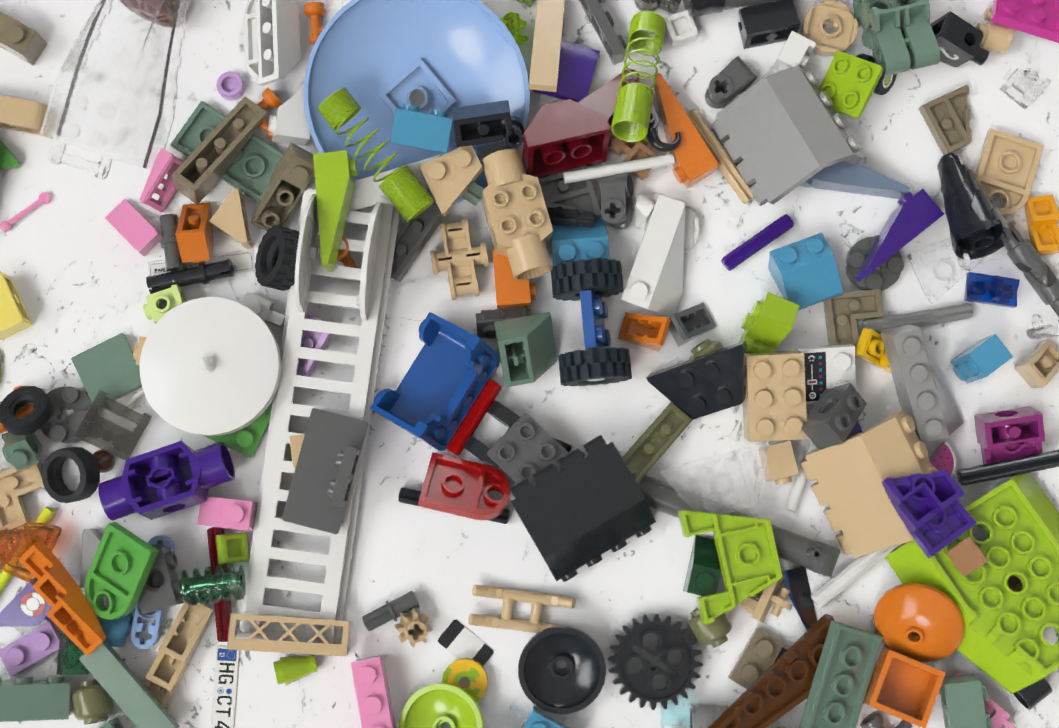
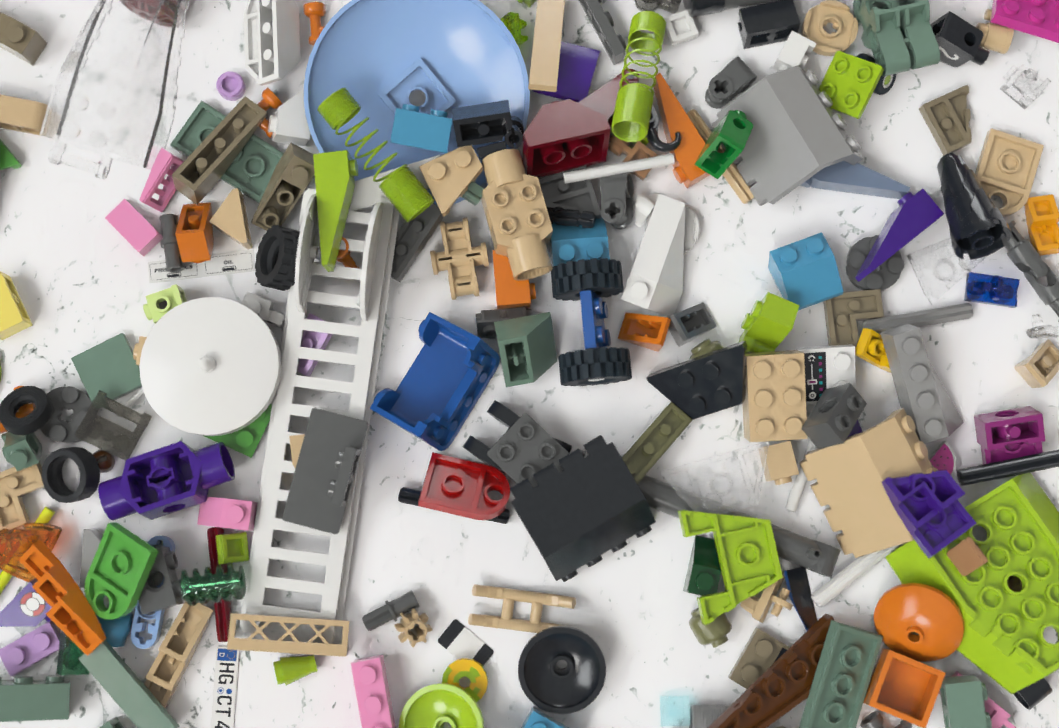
bright pink hinge [0,192,51,231] -> none
olive head [71,679,114,725] -> none
black pin [146,259,234,294] -> none
red axle [446,379,502,456] -> none
black gear [607,613,703,710] -> none
dark purple axle [721,214,794,271] -> none
dark azure brick [950,334,1013,384] -> none
none -> green torso [694,110,754,179]

